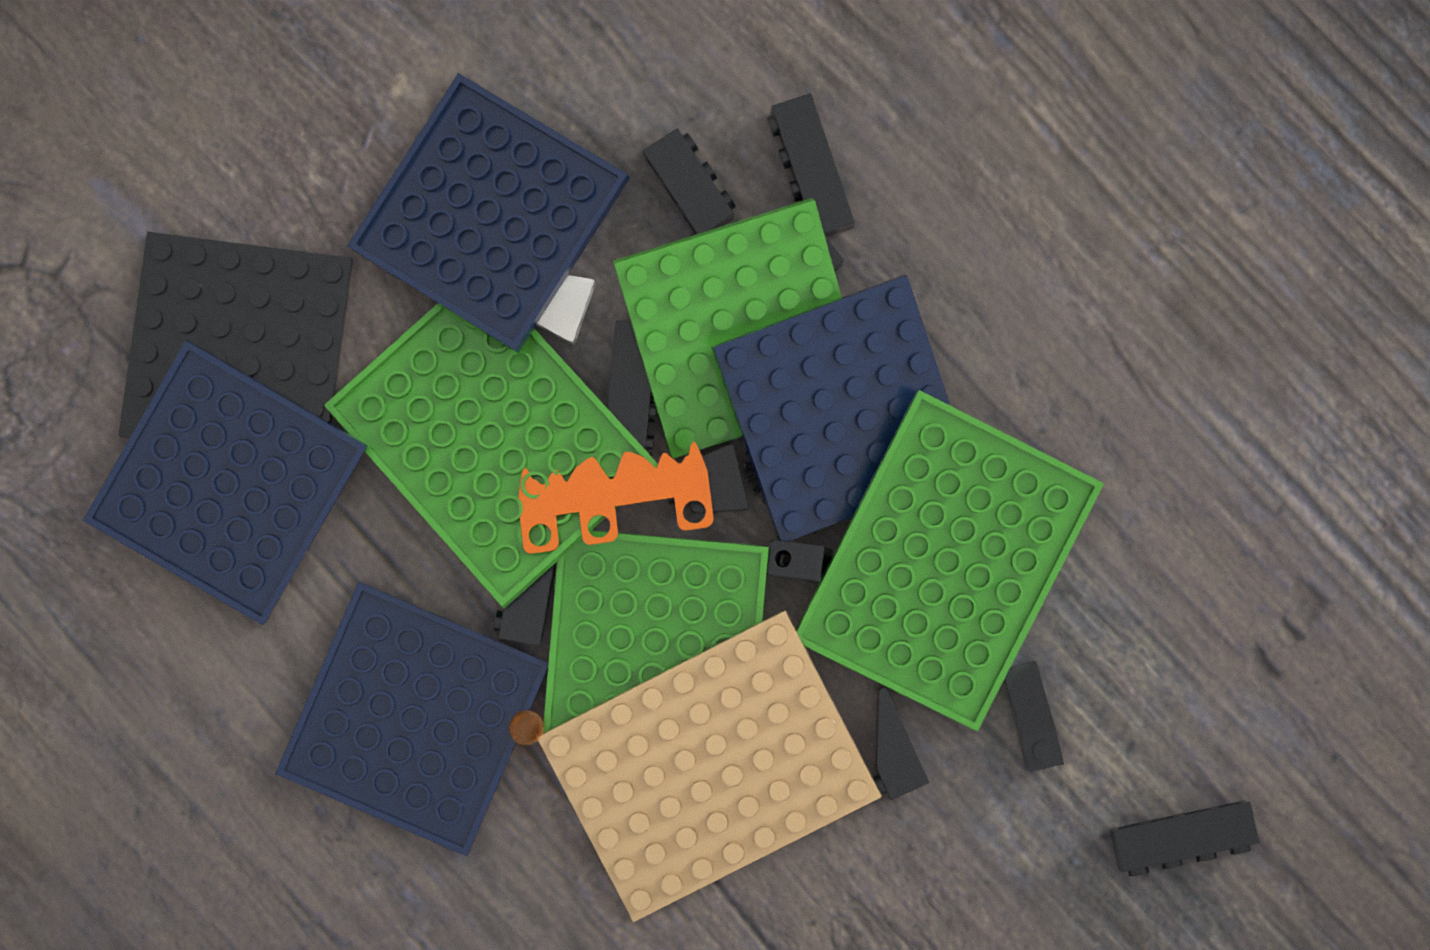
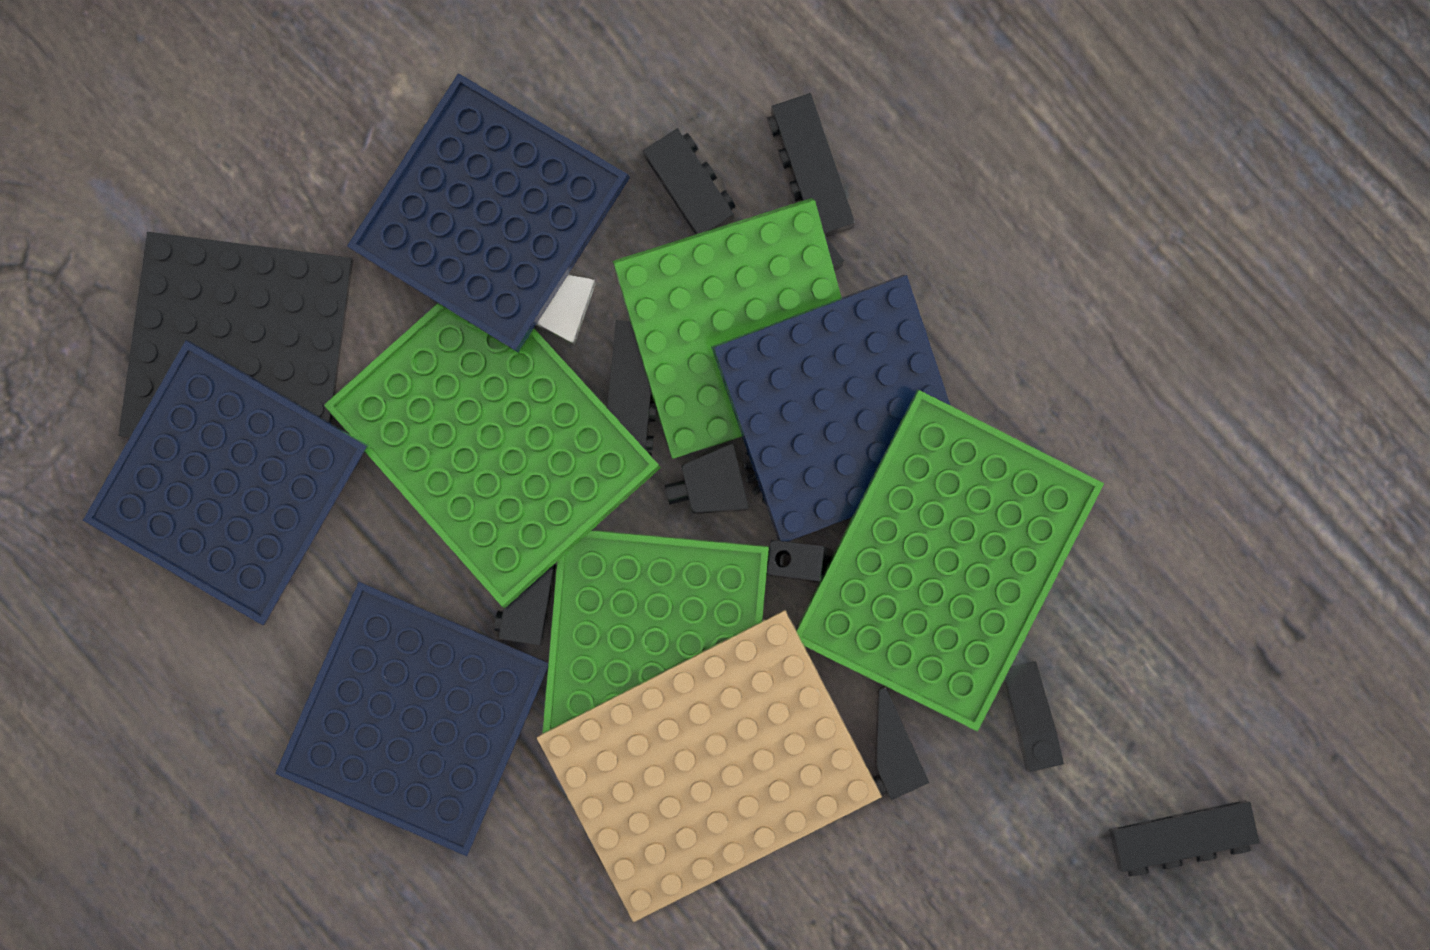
clear orange plate [509,710,543,745] -> none
orange piece [518,442,714,554] -> none

